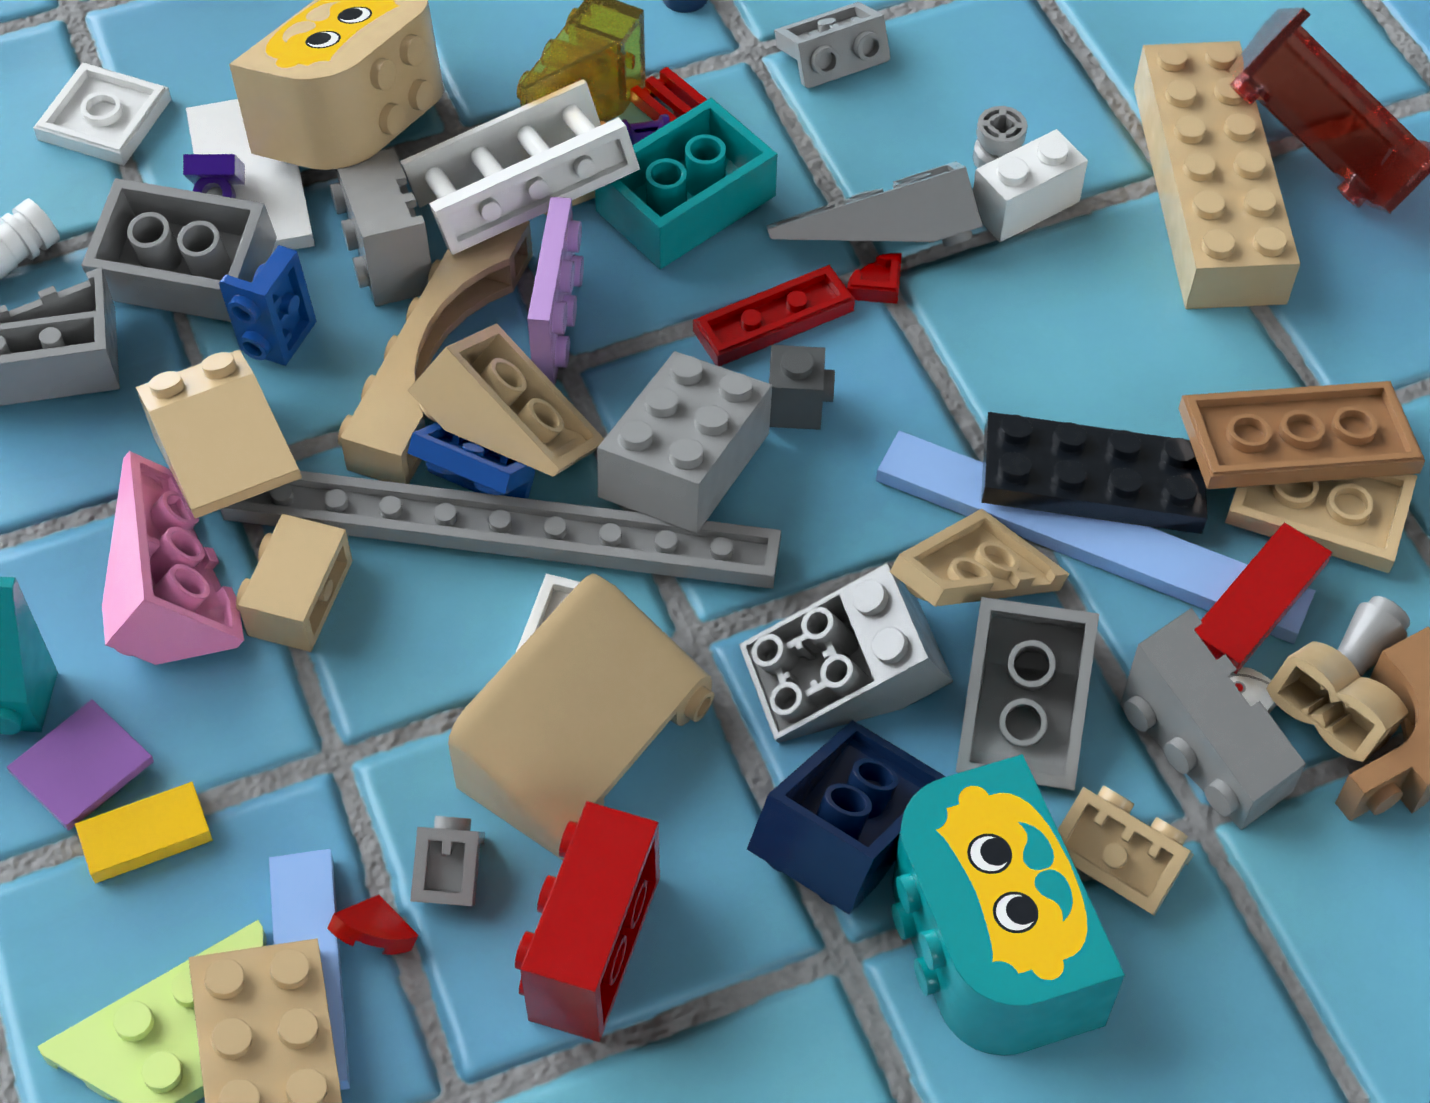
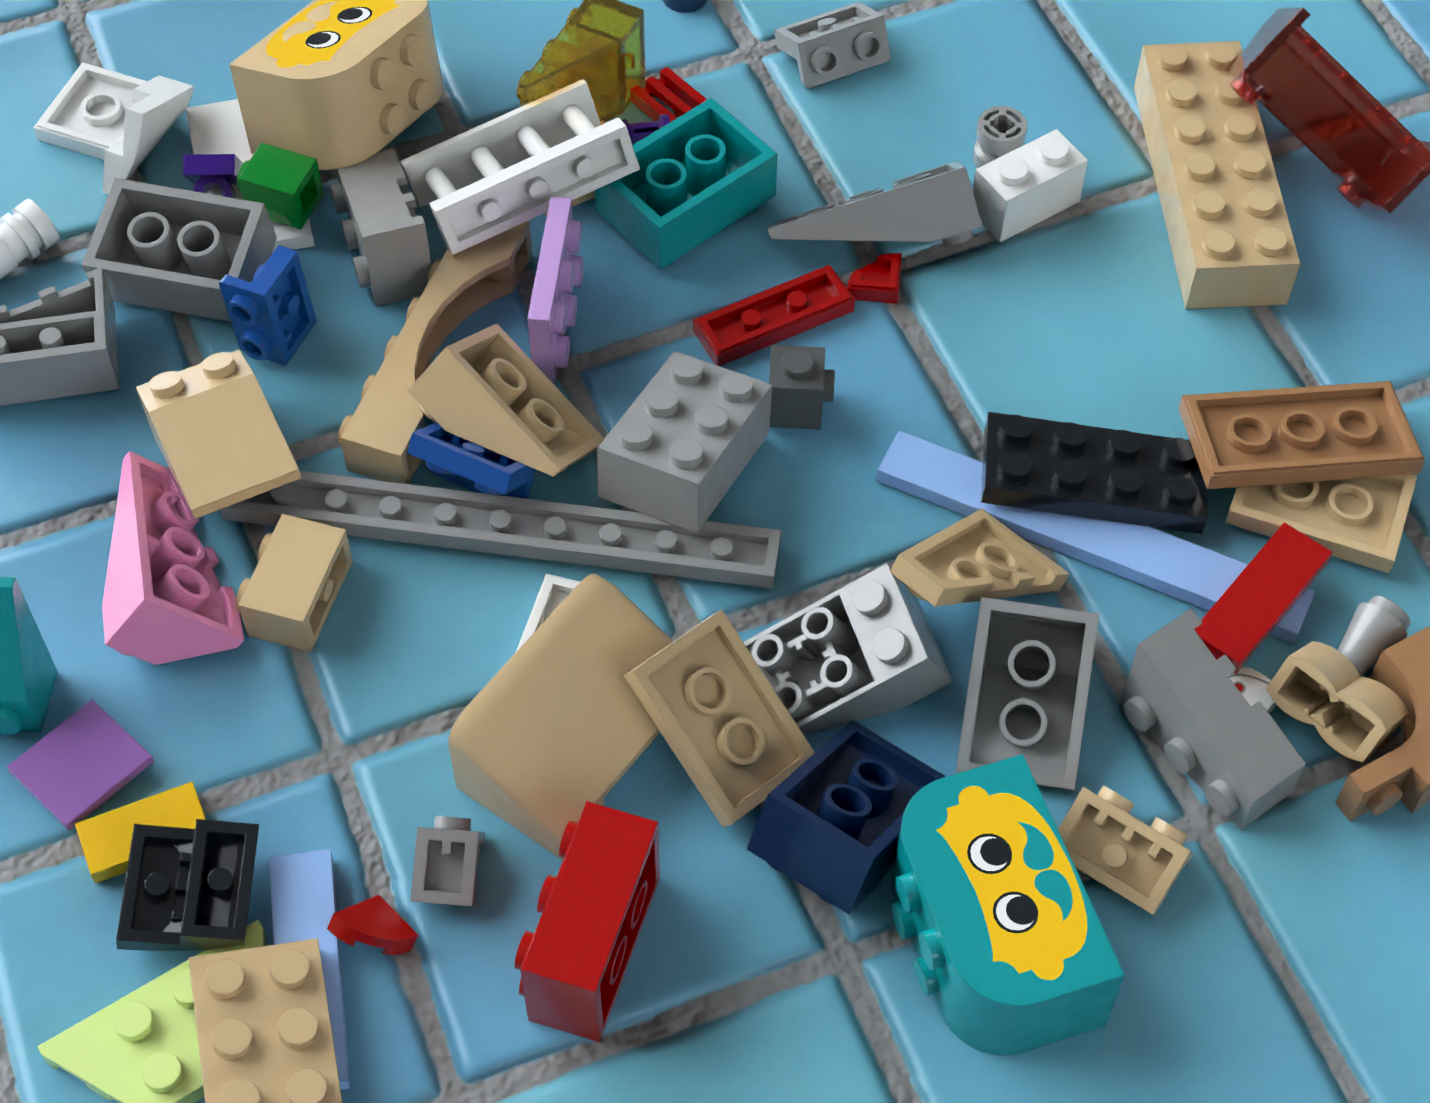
none -> white slope [103,75,194,195]
none -> black slope [116,819,259,951]
none -> green brick [237,143,324,230]
none -> tan plate [624,610,815,827]

